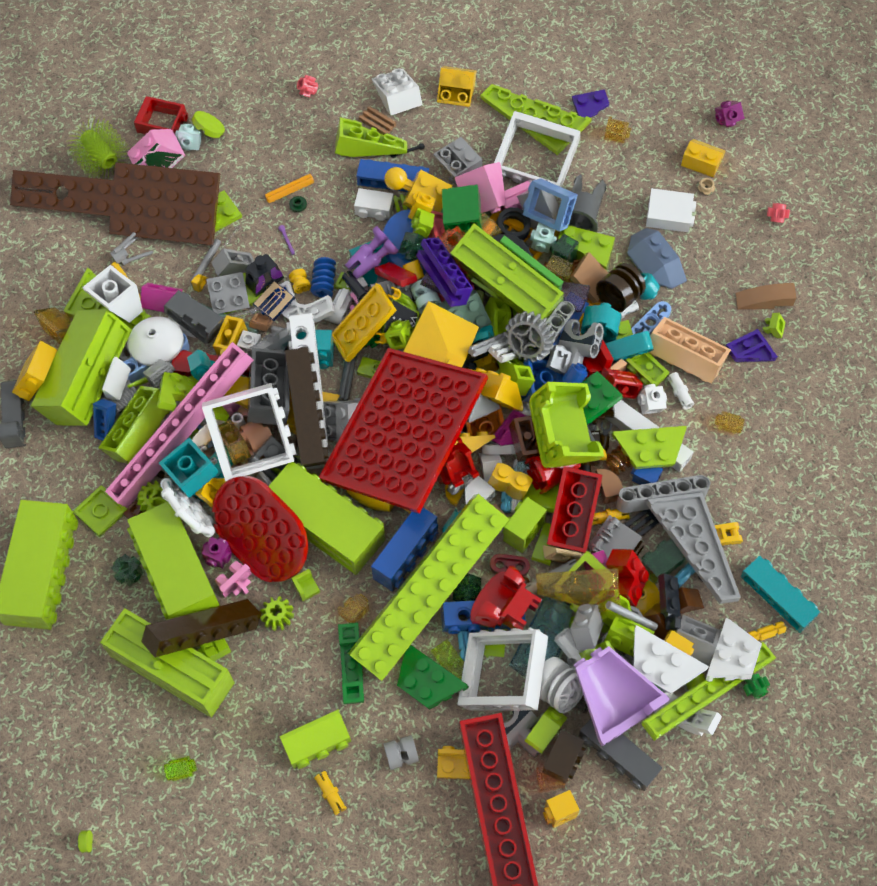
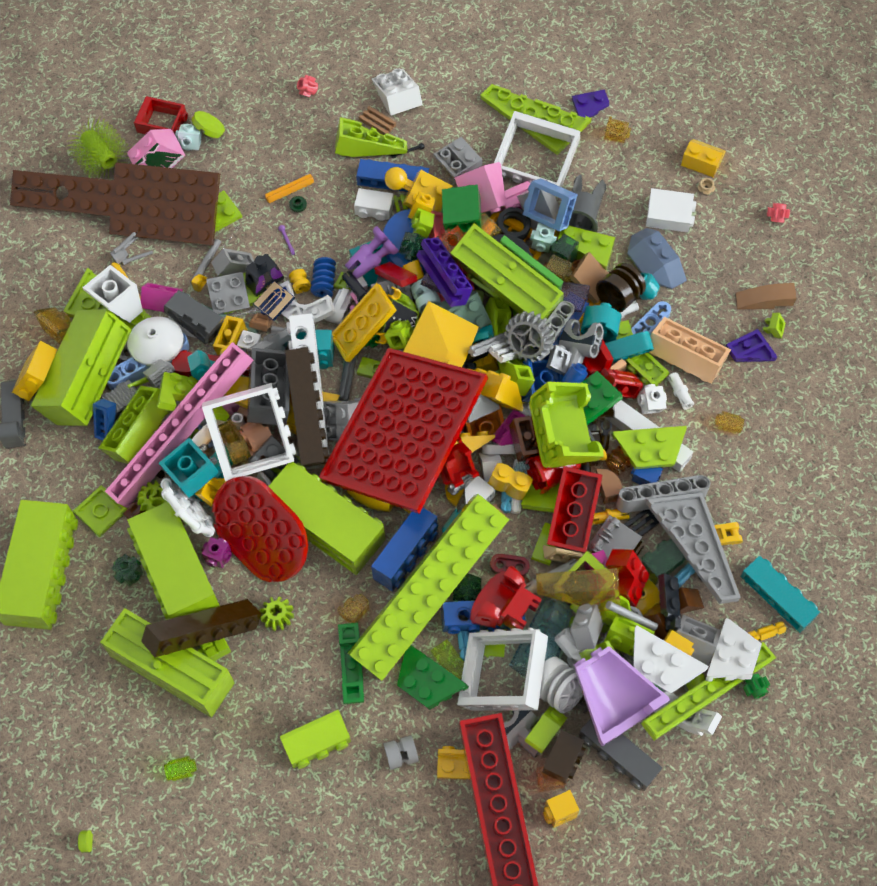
white slope [102,357,131,401] -> none
bright pink hips [215,561,252,598] -> none
lime panel [292,569,320,601] -> none
yellow pin [314,771,347,815] -> none
yellow slope [437,66,477,107] -> none
lime brick [502,497,547,554] -> none
magenta brick [715,101,745,127] -> none

